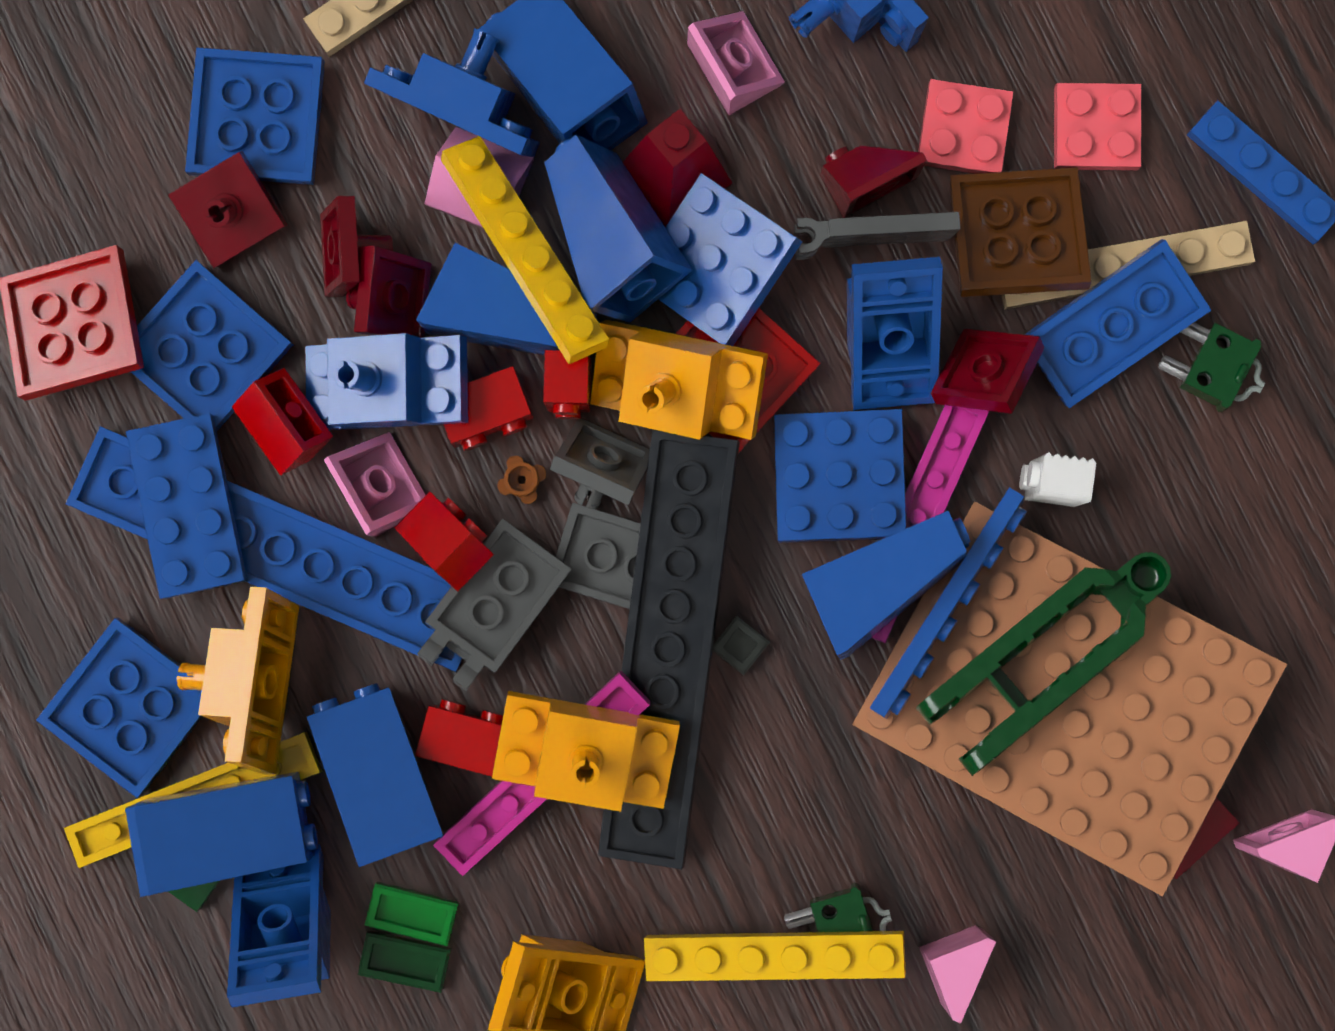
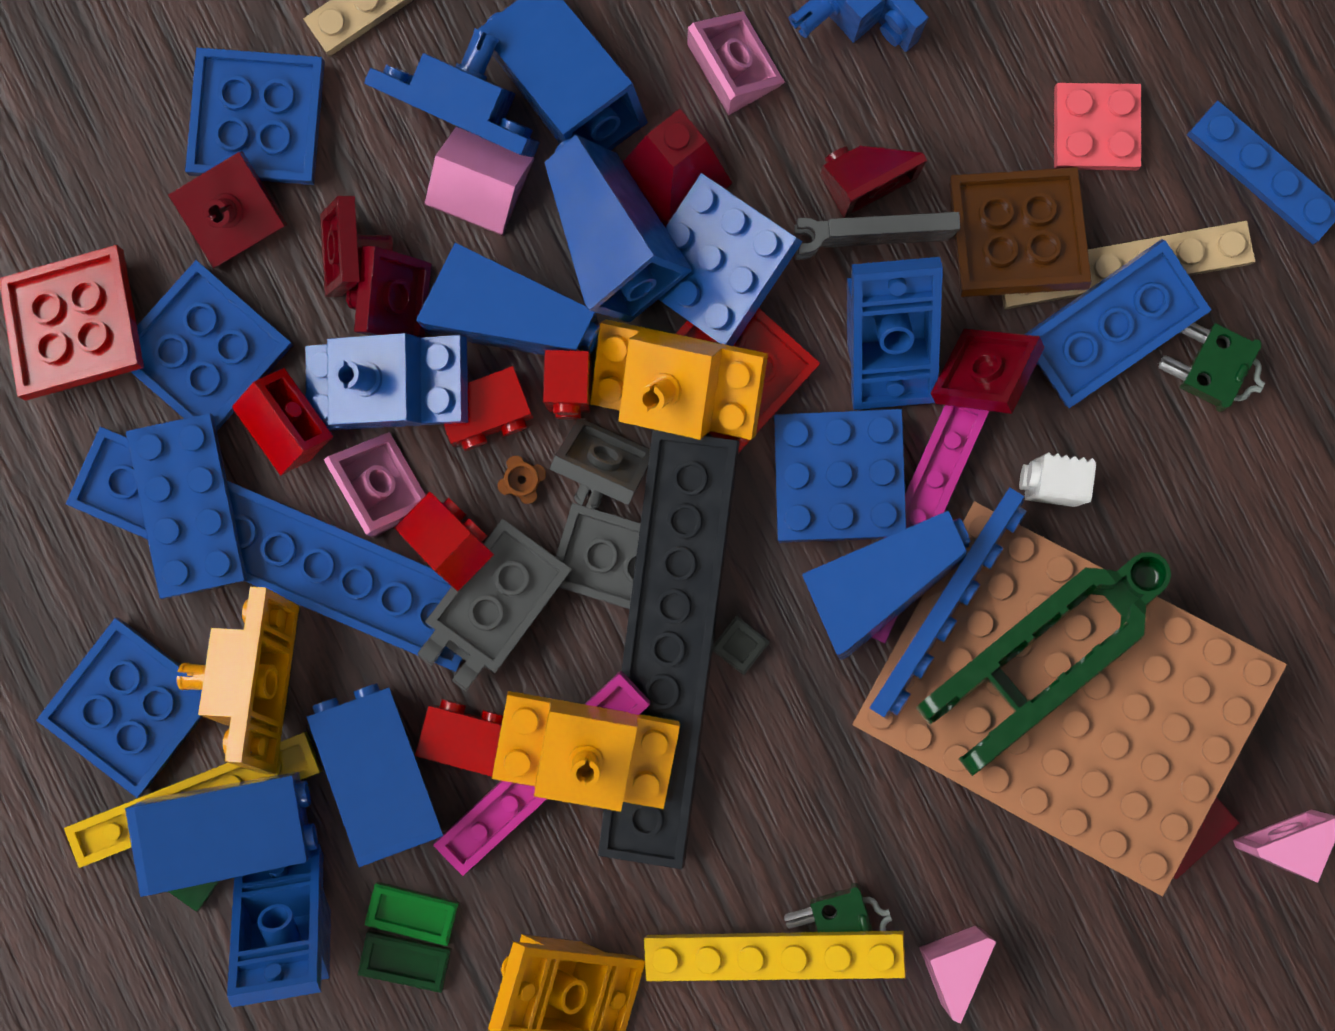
yellow plate [441,136,609,364] -> none
coral plate [918,79,1013,174] -> none

